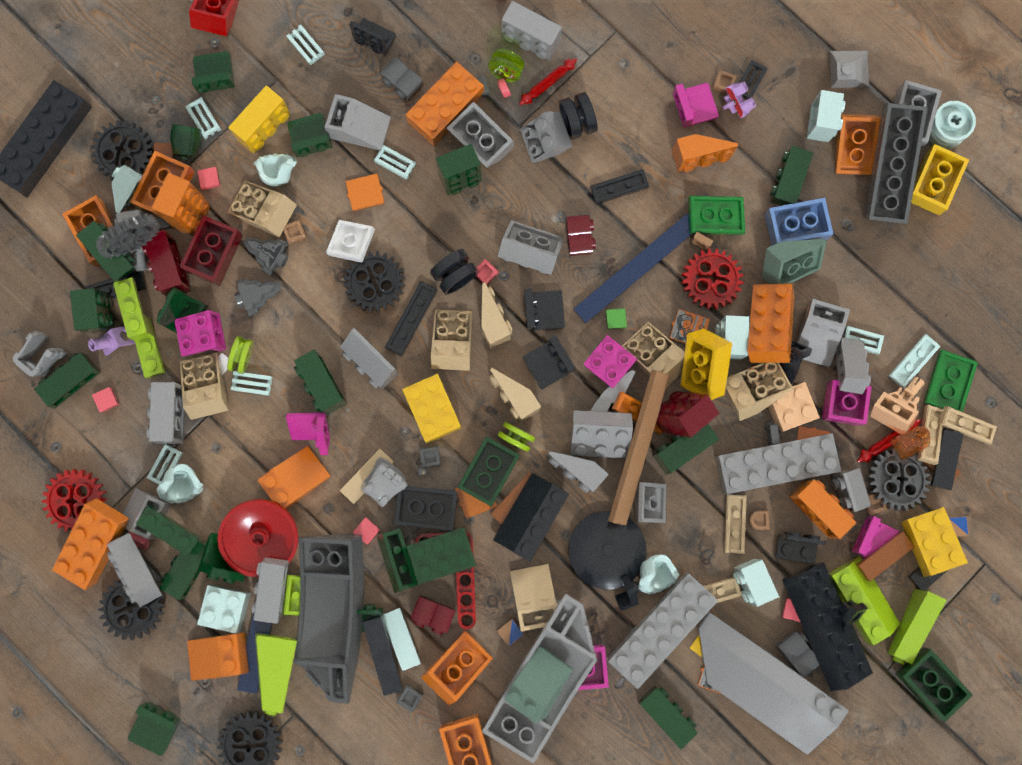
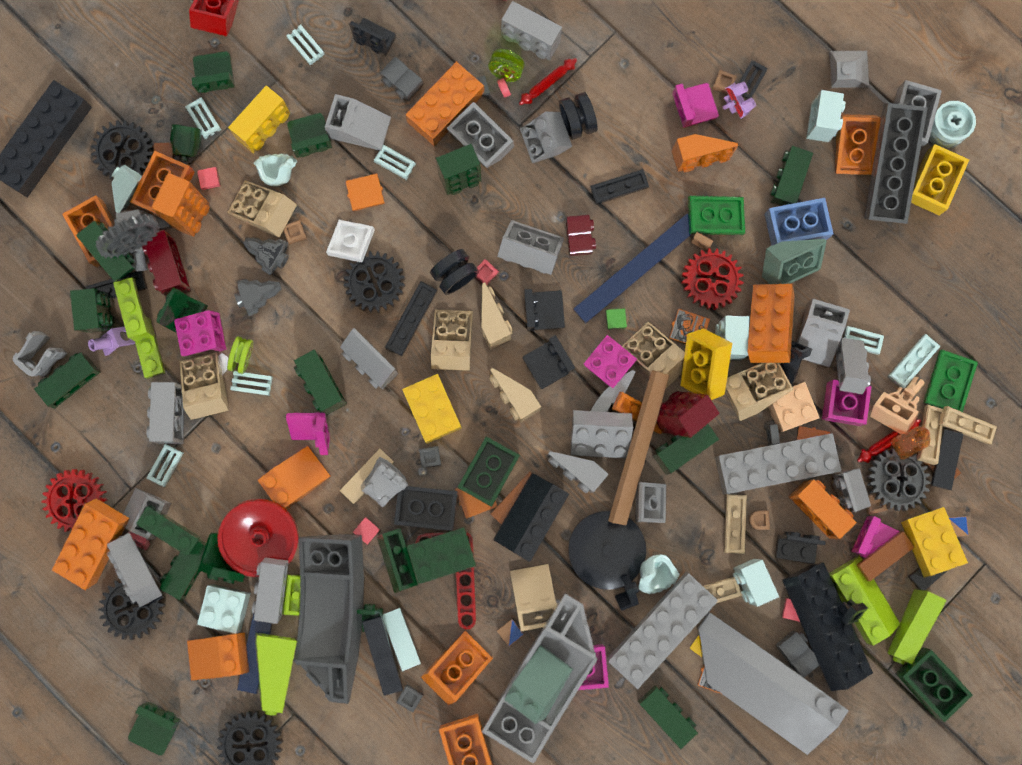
coral tile [92,387,119,413] -> none
light aqua hair [157,464,203,504] -> none
dark red brick [179,215,243,286] -> none
dark red brick [410,596,456,635] -> none
lime head [497,421,536,452] -> none

